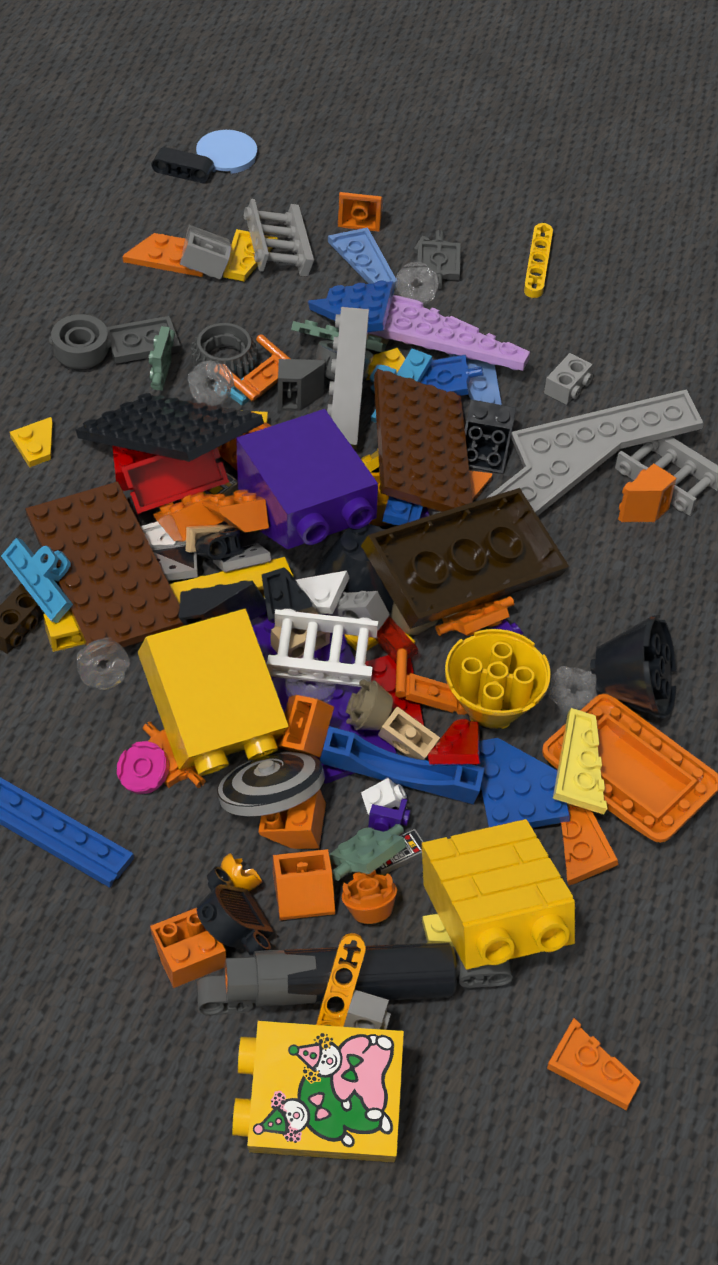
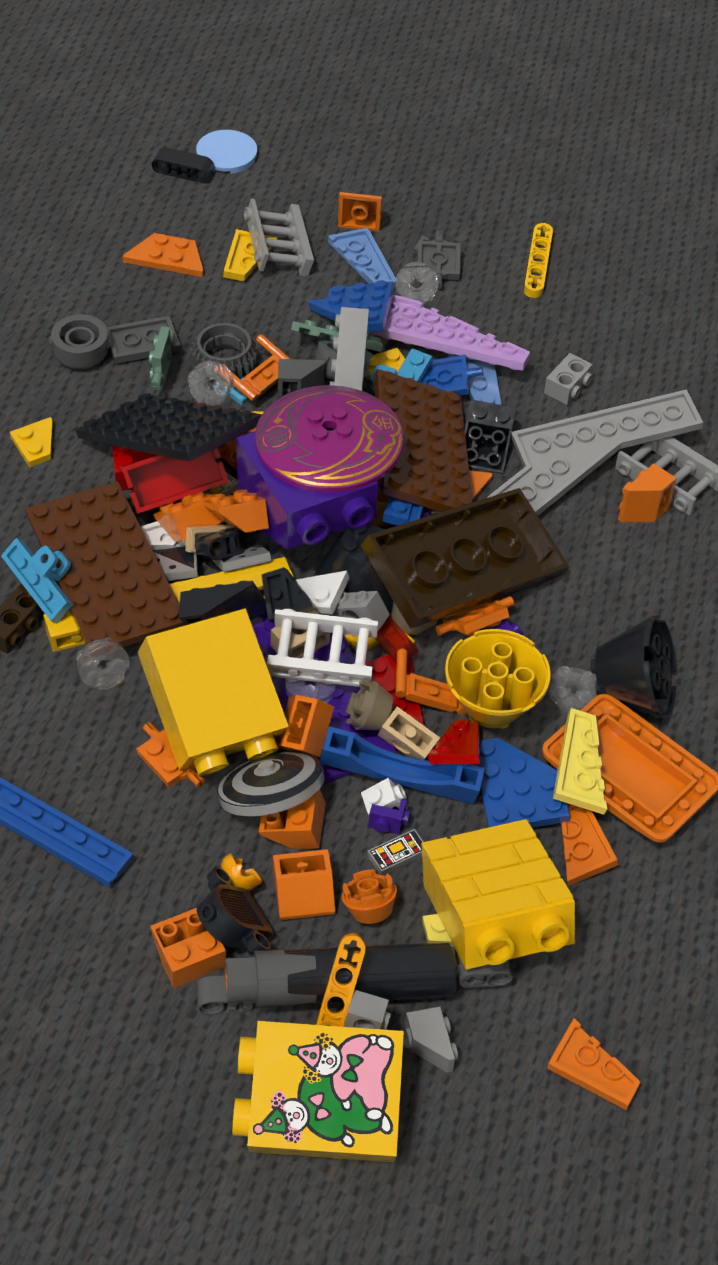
dark pink tile [117,741,169,795] -> none
light grey slope [180,225,231,279] -> none
sand green plate [329,824,407,881] -> none
none -> magenta dish [255,385,403,493]
none -> light grey slope [405,1007,458,1073]

